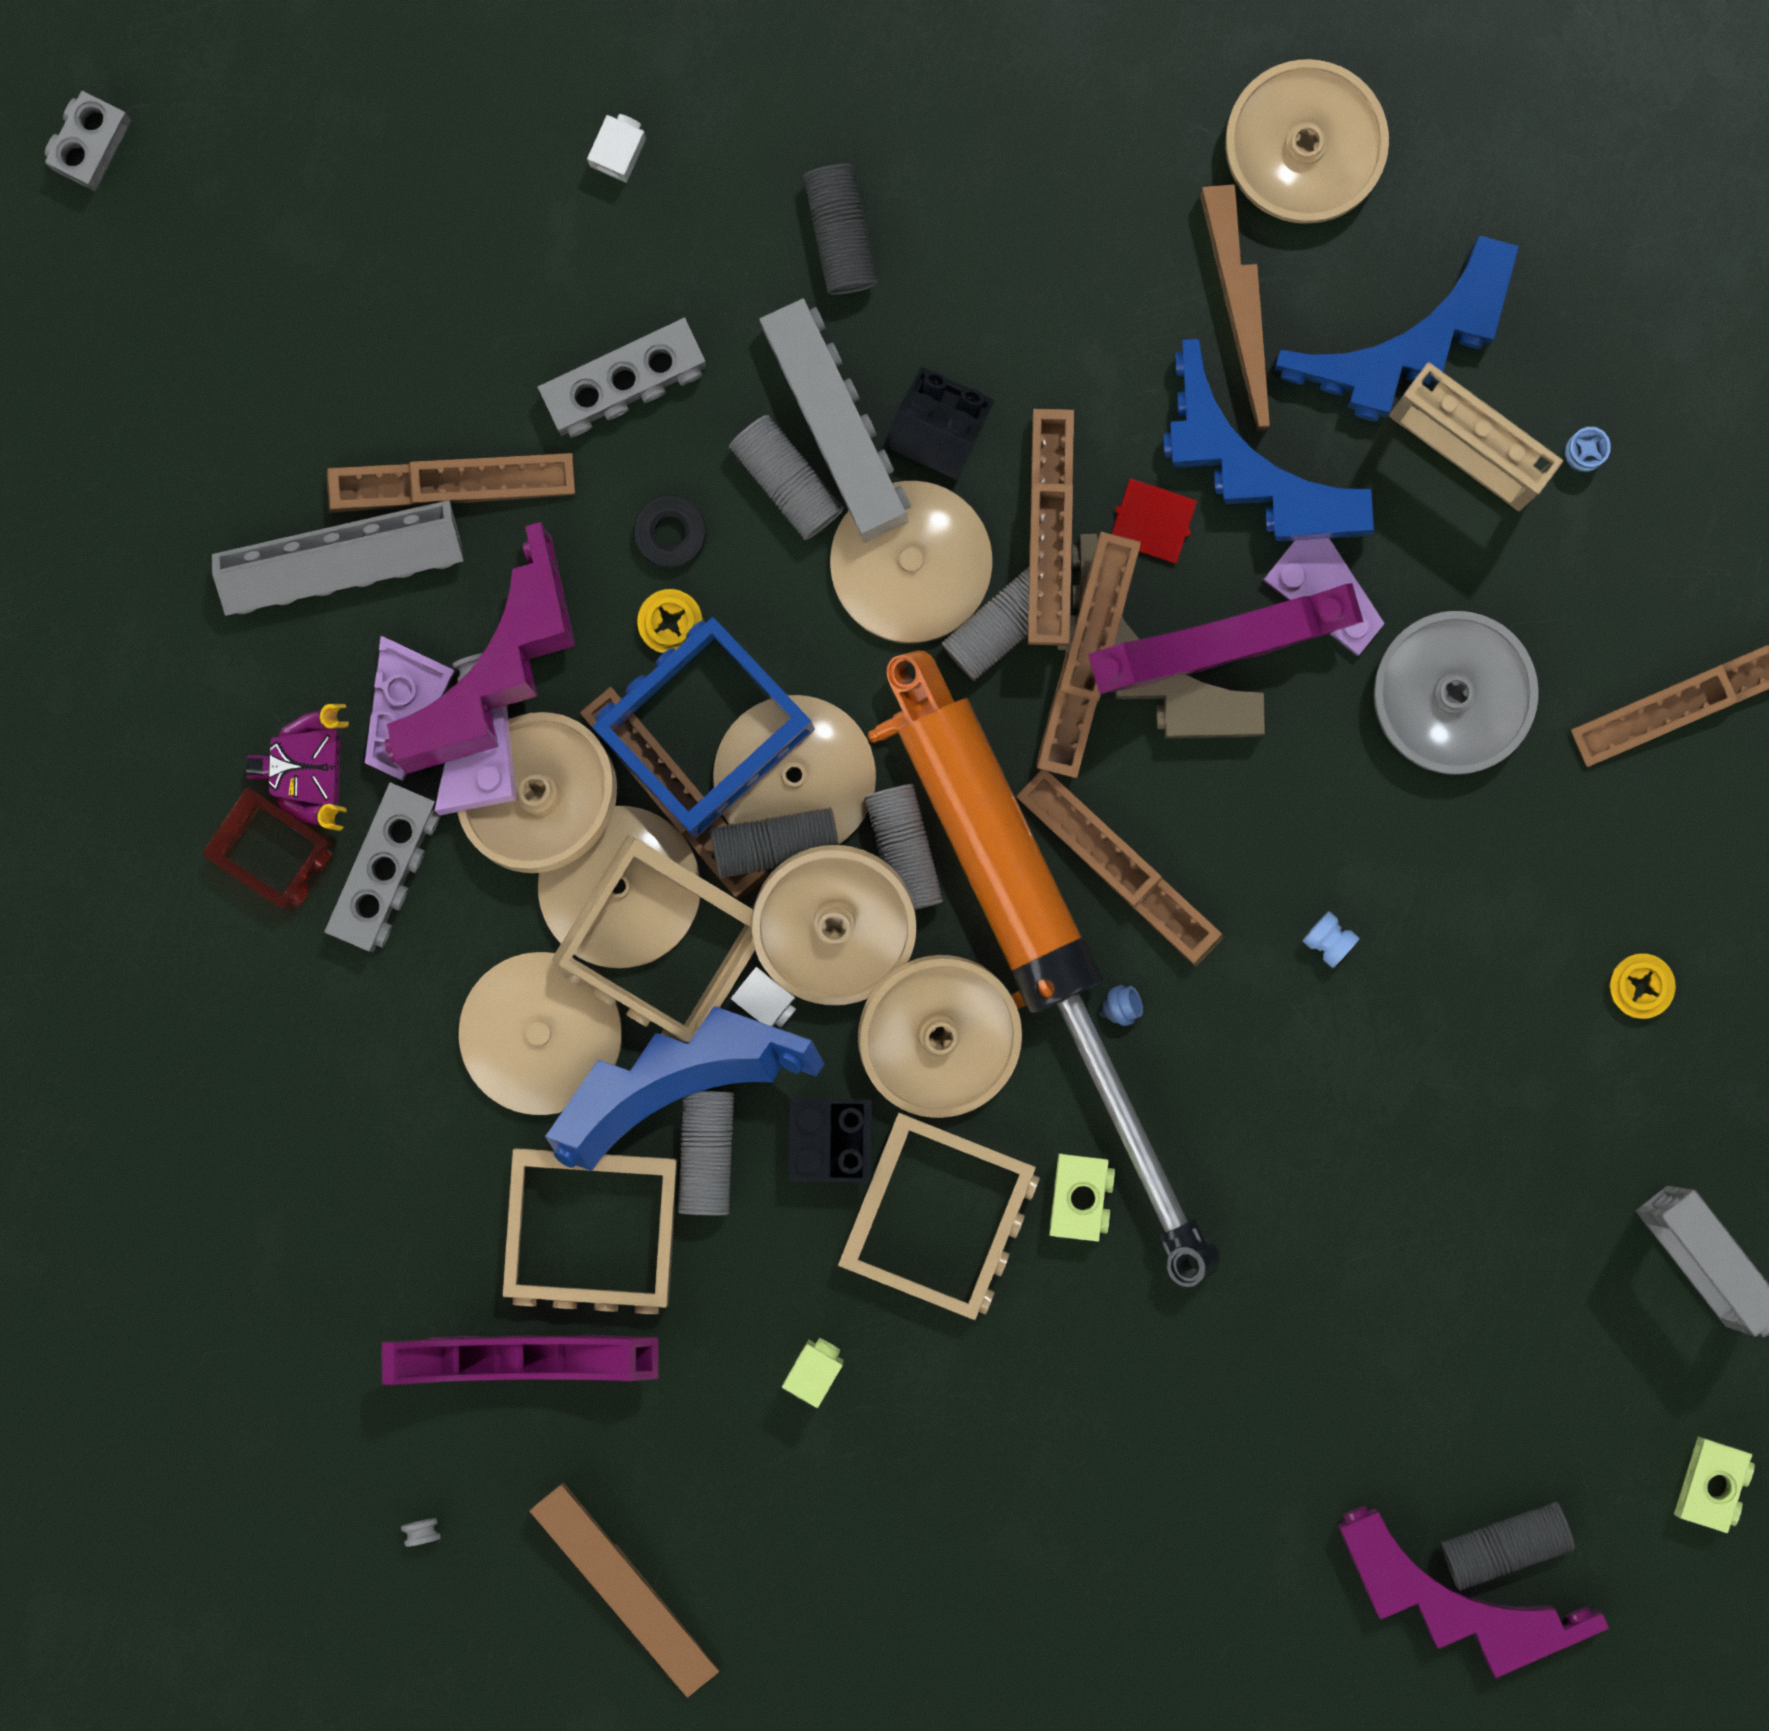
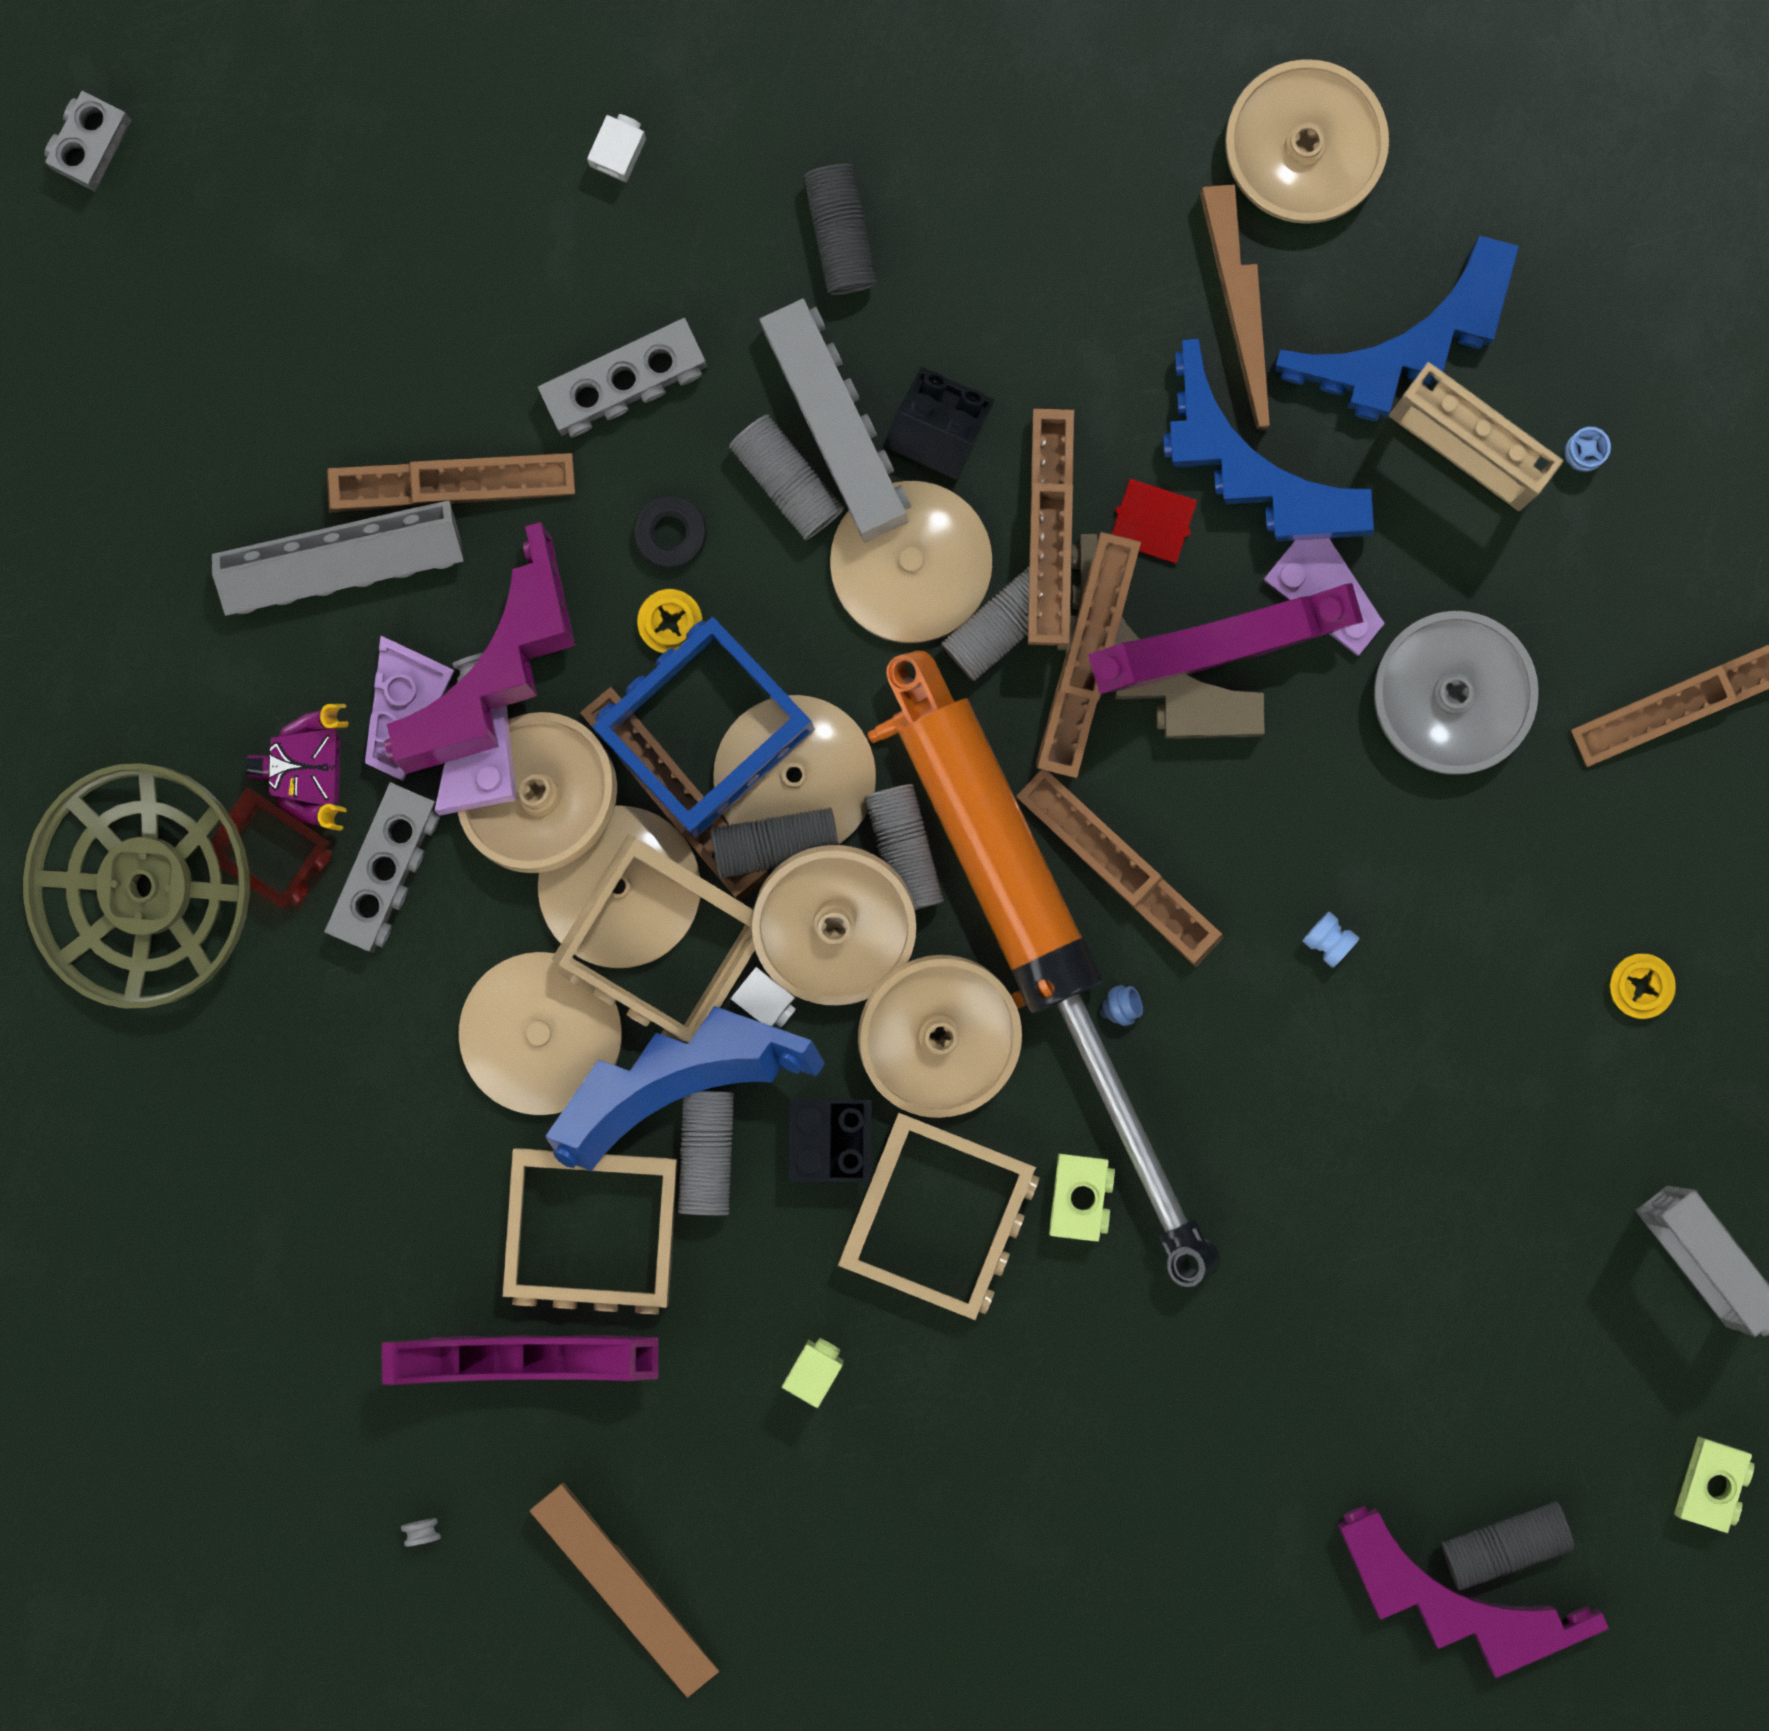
none -> olive dish [23,763,250,1009]

